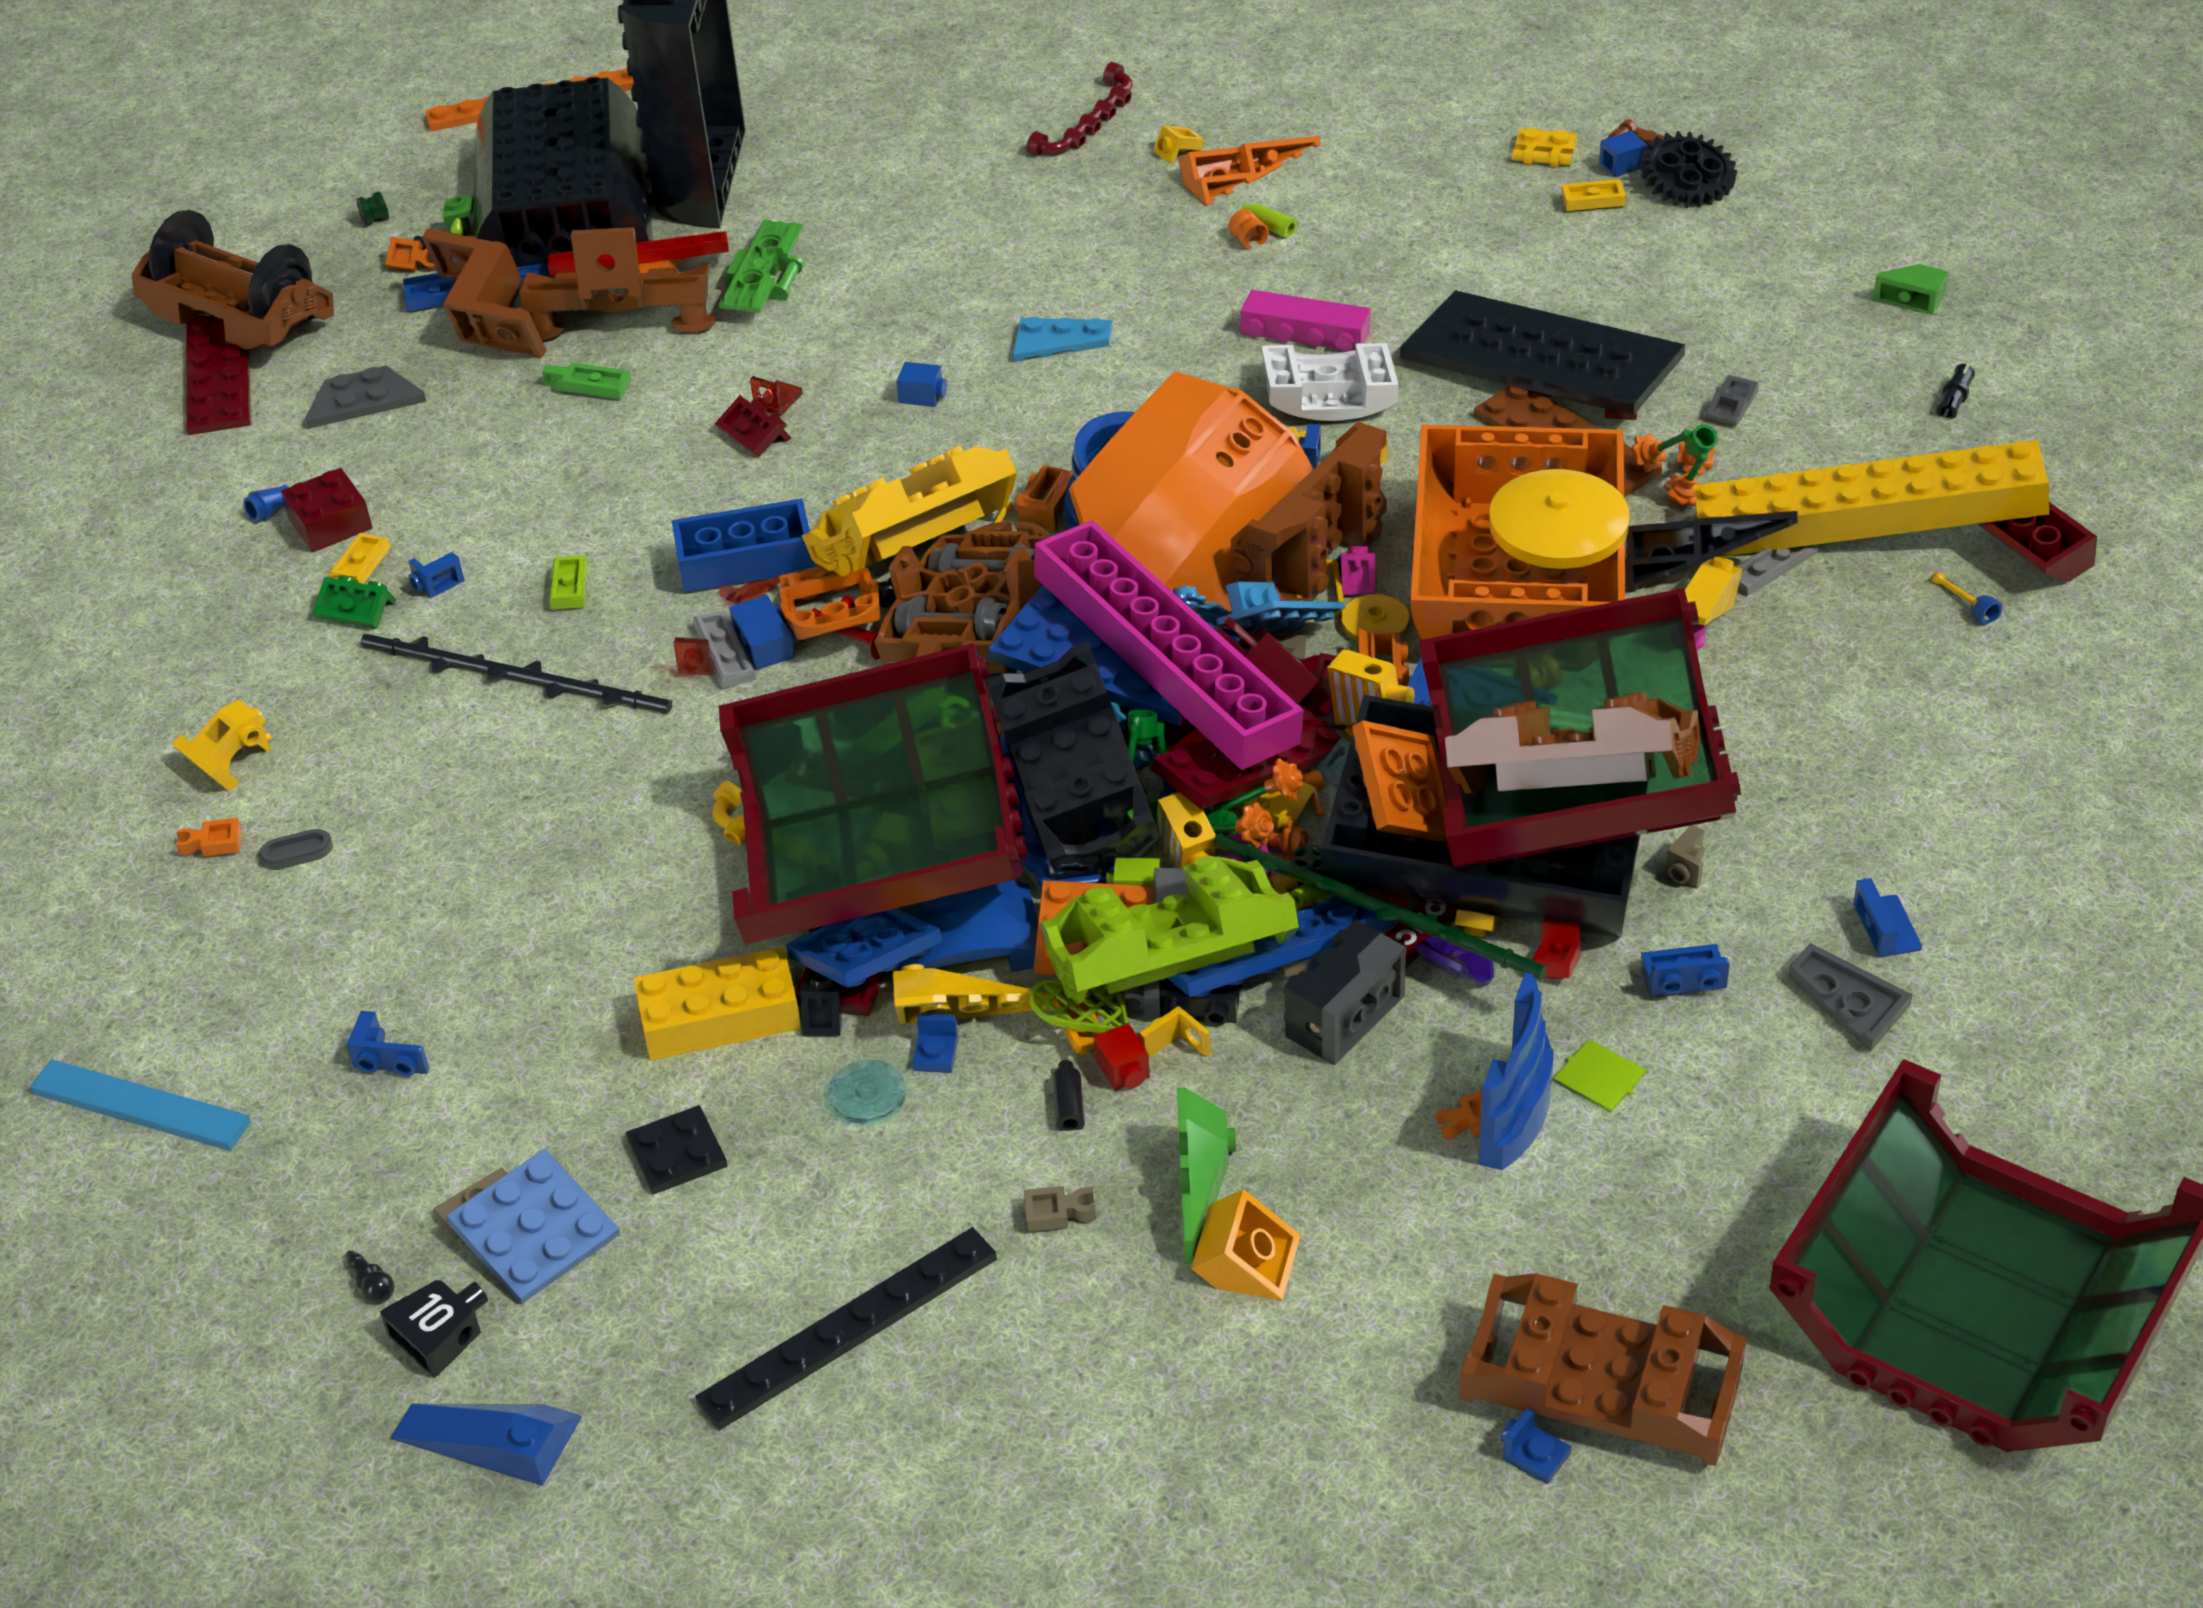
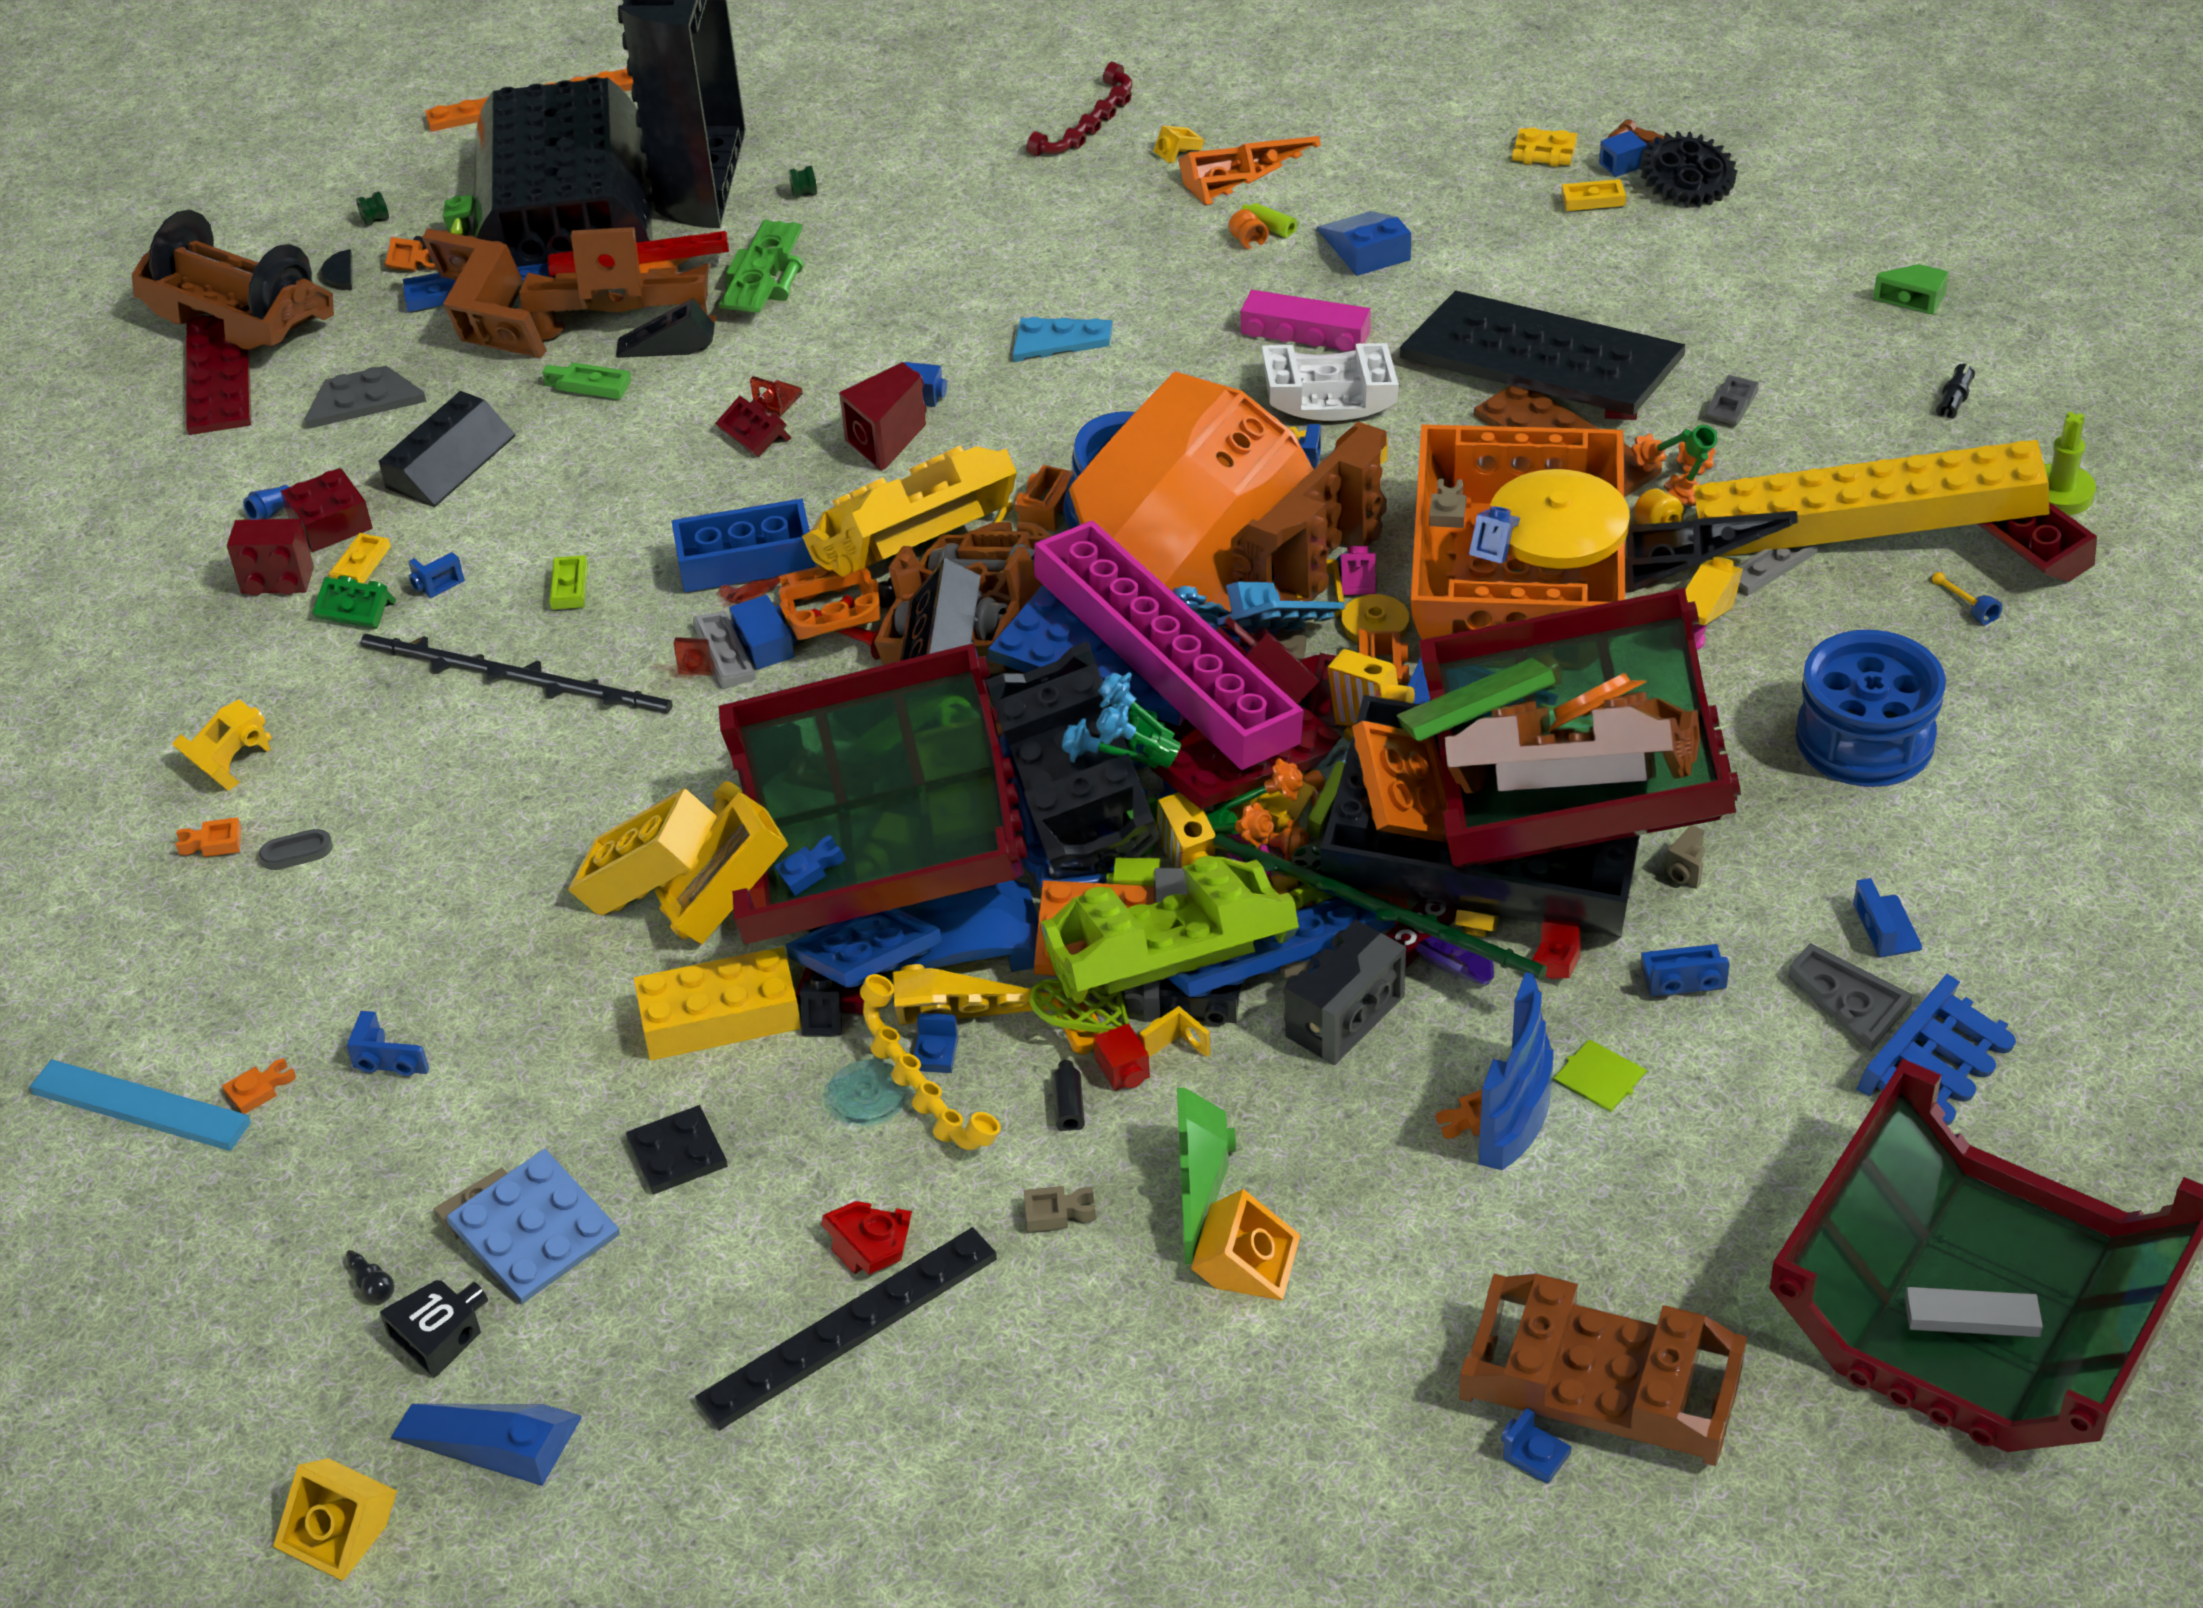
none -> orange plate [222,1058,296,1114]
none -> dark red brick [226,519,314,595]
none -> yellow slope [273,1458,397,1581]
none -> black tile [321,249,353,290]
none -> black slope [379,391,515,507]
none -> yellow brick [568,788,717,916]
none -> black slope [616,298,715,358]
none -> yellow piece [654,791,789,945]
none -> blue plate [774,834,846,896]
none -> dark green wheel [788,165,817,198]
none -> red plate [821,1201,912,1275]
none -> dark red slope [839,362,927,471]
none -> yellow bar [860,974,1001,1151]
none -> slope [900,557,981,699]
none -> dark azure plant [1062,672,1181,769]
none -> lime plate [1306,761,1345,839]
none -> blue slope [1317,211,1411,276]
none -> bright green tile [1396,657,1556,741]
none -> dark tan plate [1429,479,1466,528]
none -> bracket [1469,506,1520,564]
none -> orange piece [1548,673,1647,732]
none -> yellow head [1634,488,1684,525]
none -> blue wheel [1796,629,1946,787]
none -> blue fence [1856,973,2016,1126]
none -> light grey tile [1905,1287,2043,1337]
none -> lime piece [2044,411,2096,515]

